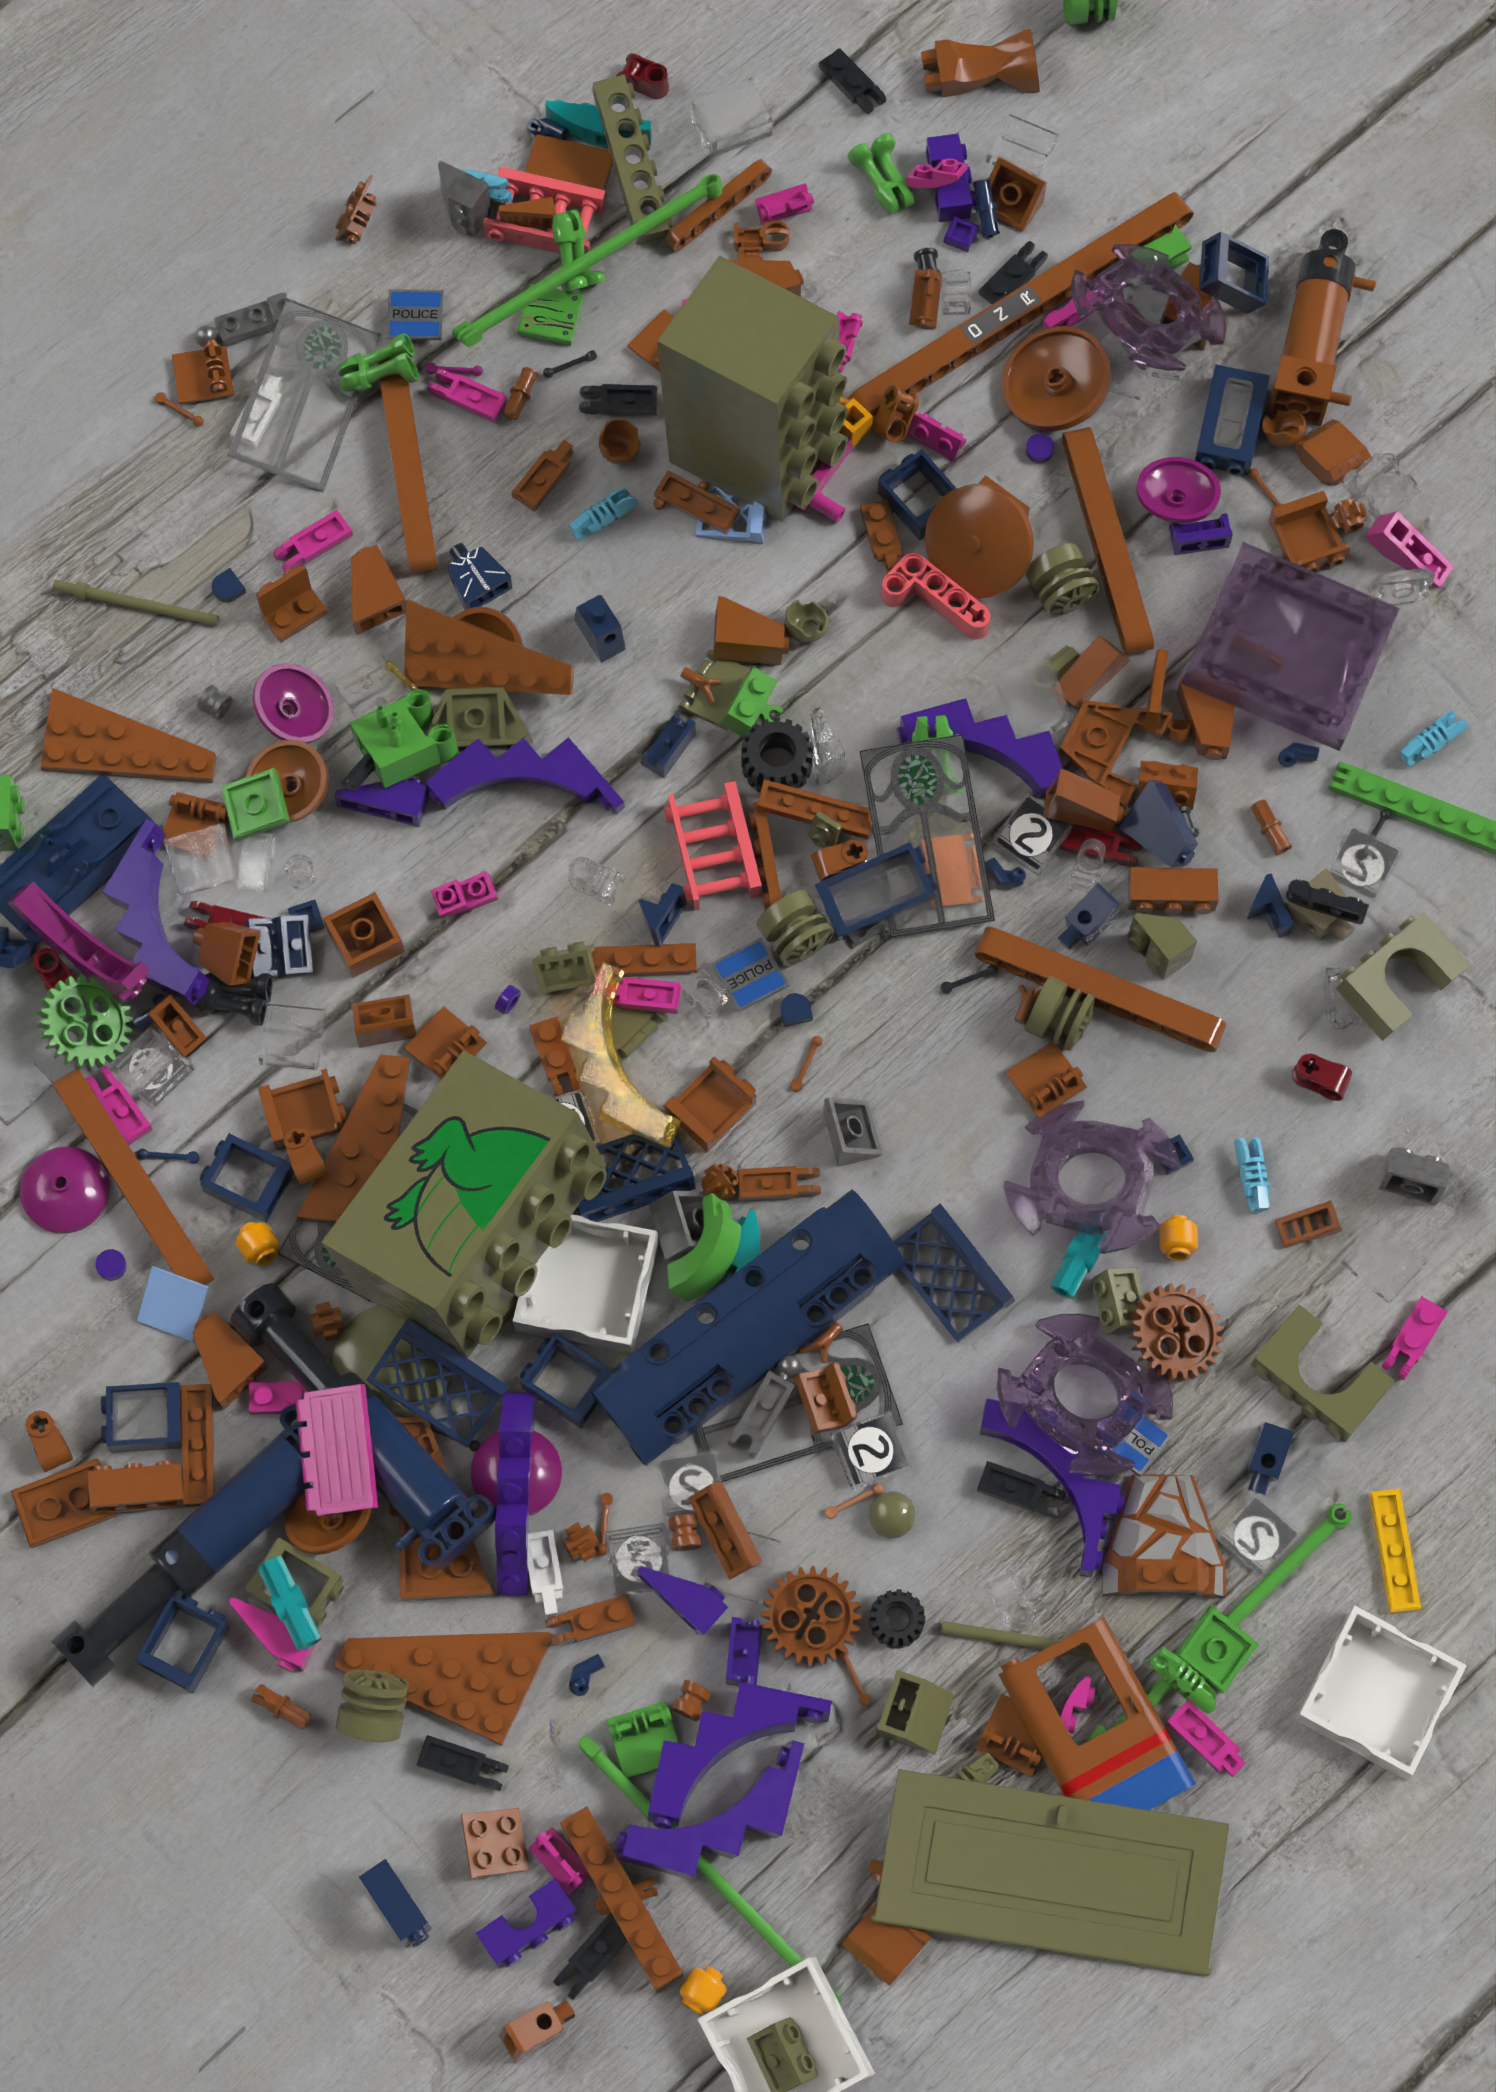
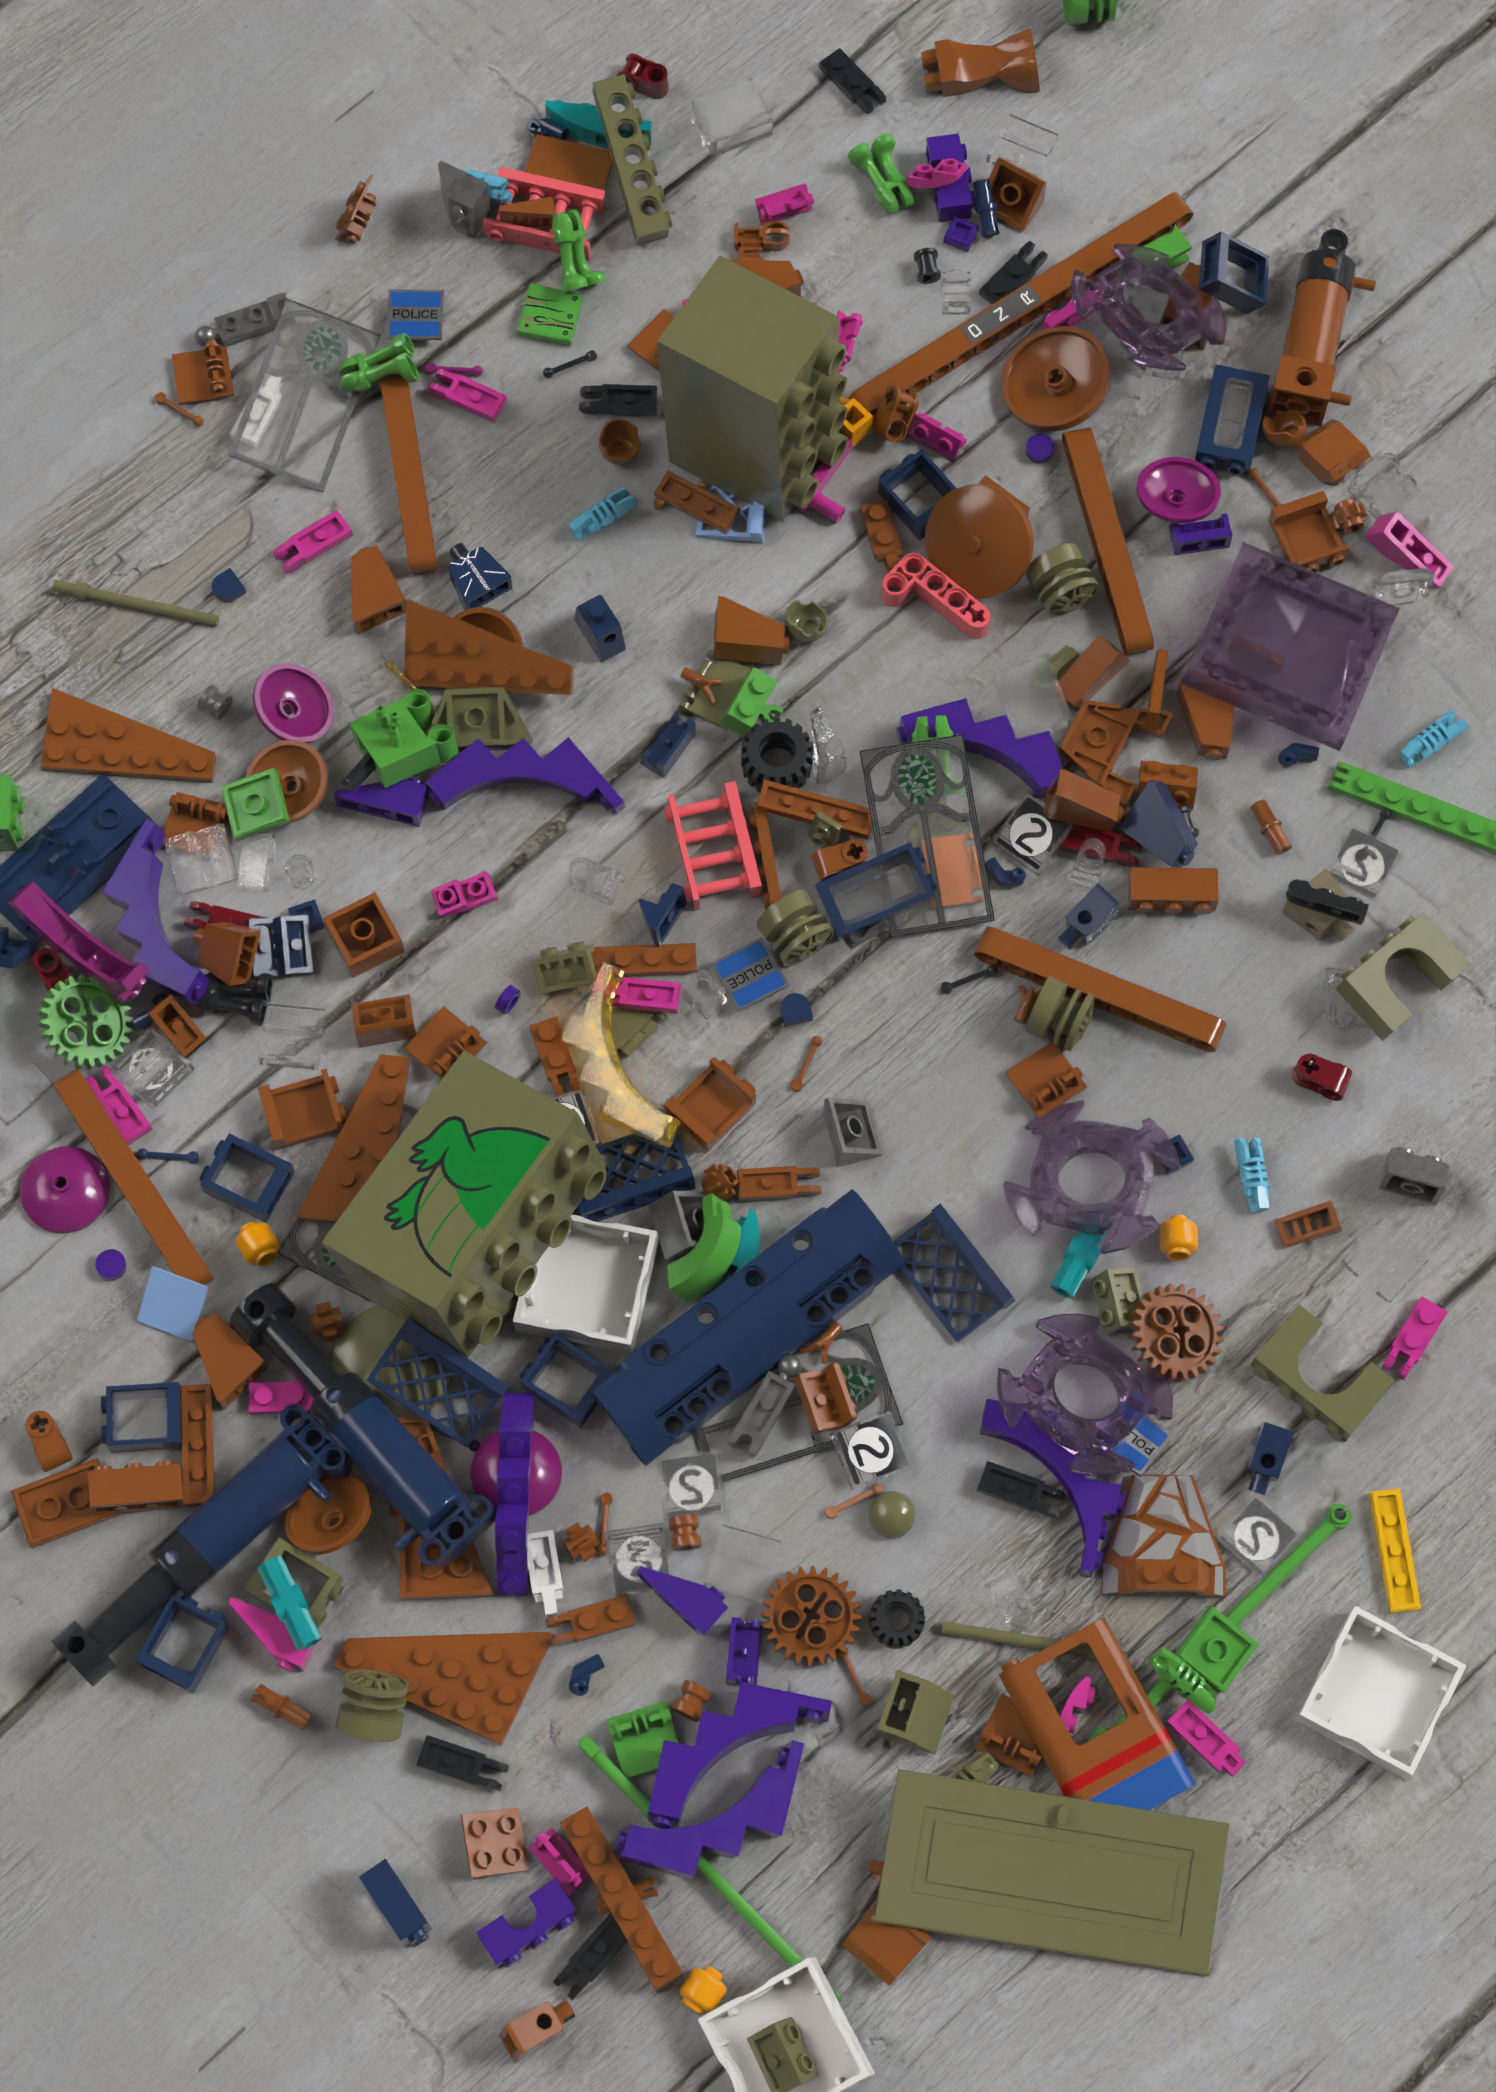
dark orange bracket [256,565,328,643] -> none
dark orange piece [283,1127,328,1185] -> none
dark pink hinge [295,1384,378,1516] -> none
bright green hinge [452,174,723,347] -> none
dark orange axle [503,367,539,420] -> none
dark orange hinge [512,440,574,512] -> none
dark orange beam [665,159,772,252] -> none
dark orange slope [688,1481,762,1580] -> none
dark orange hinge [909,269,942,328] -> none
olive slope [1127,913,1197,980] -> none
dark orange hinge [1168,720,1191,744] -> none
dark blue slope [1247,873,1294,938] -> none

